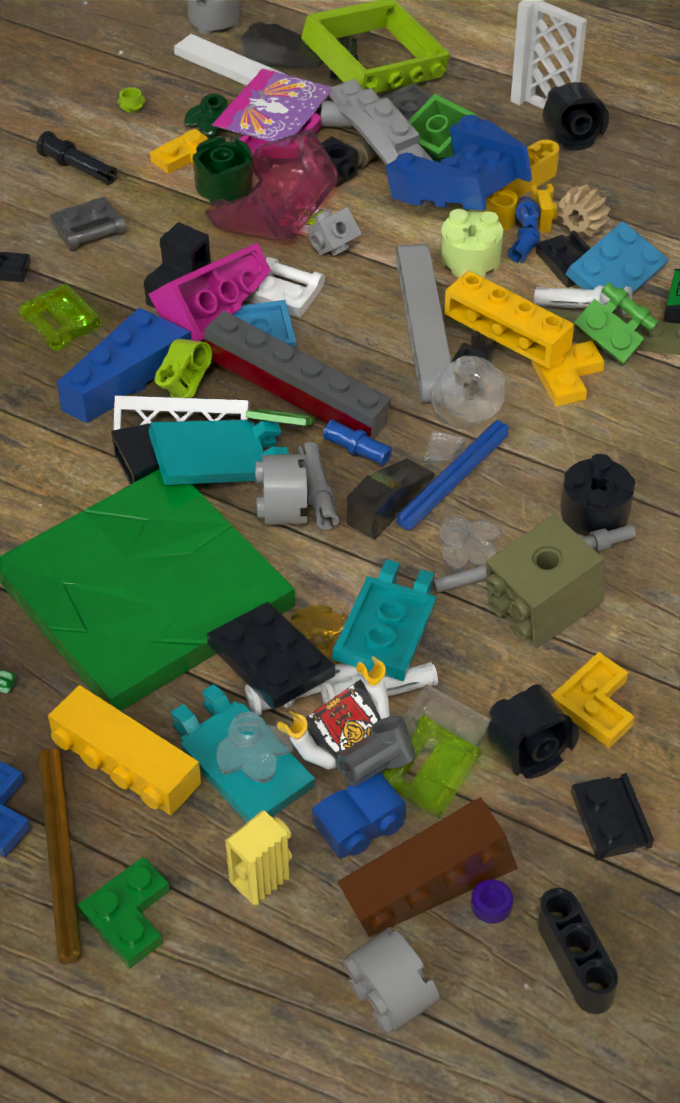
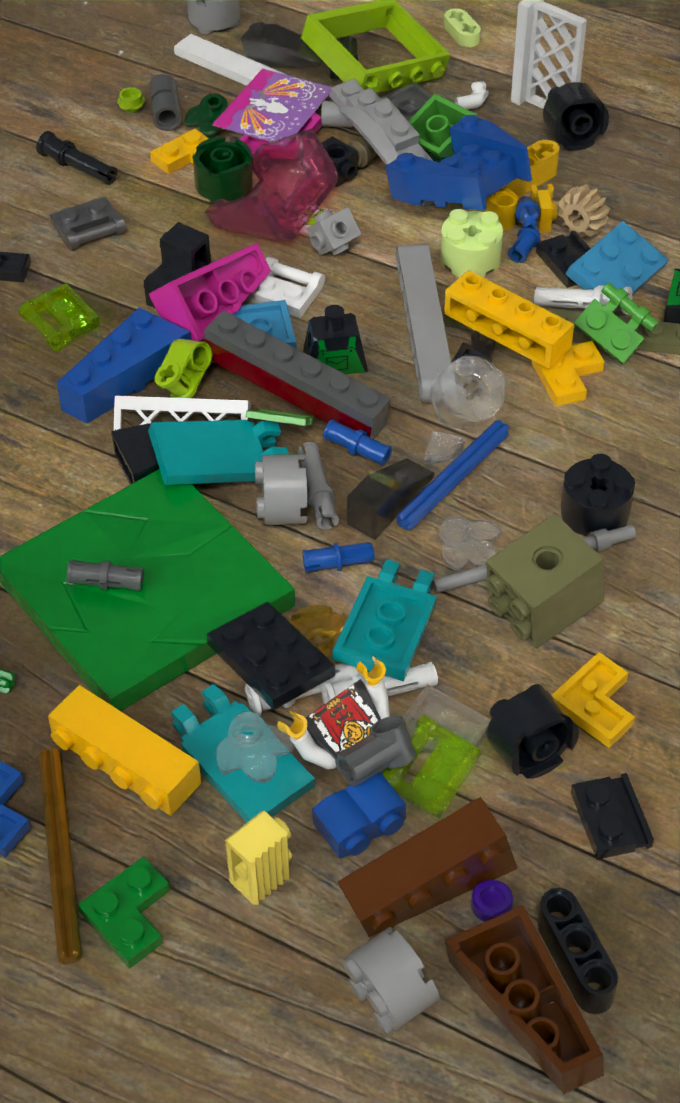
none -> dark grey pin [67,560,144,591]
none -> dark grey pin [149,74,182,131]
none -> blue axle [302,542,374,573]
none -> black torso [303,305,368,375]
none -> yellowish green beam [444,8,481,47]
none -> reddish brown wedge [445,905,604,1094]
none -> white arm [454,81,489,110]

